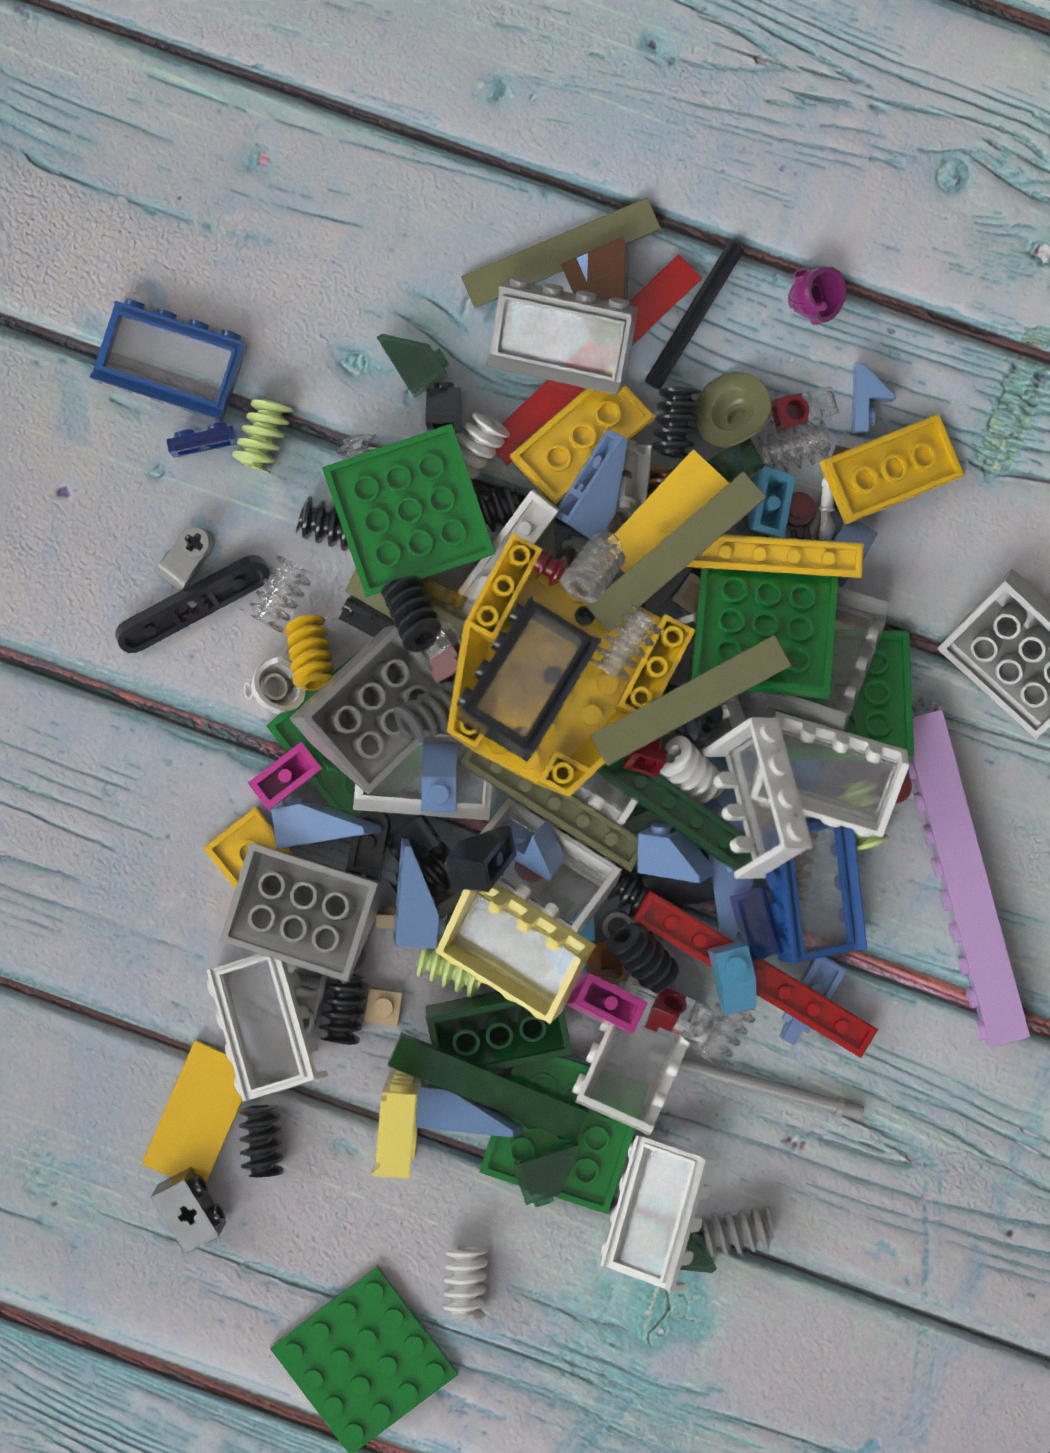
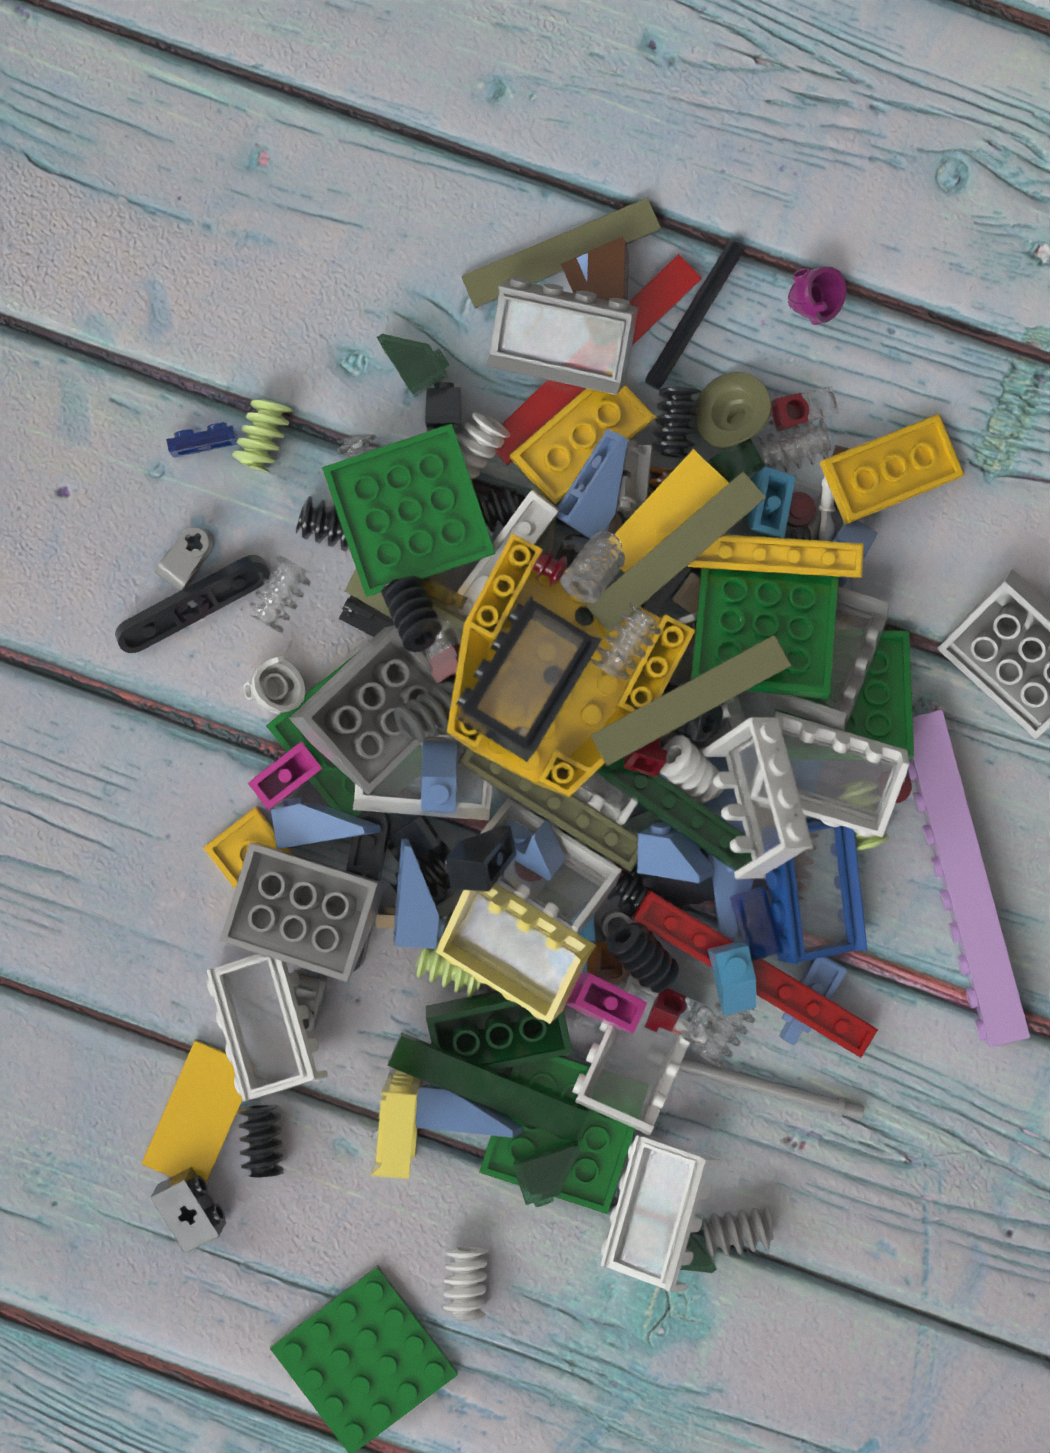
window [89,298,247,423] -> none
yellow piece [285,615,334,691] -> none
black piece [319,974,370,1045] -> none
tan plate [364,987,403,1026] -> none
medium blue slope [851,363,896,435] -> none

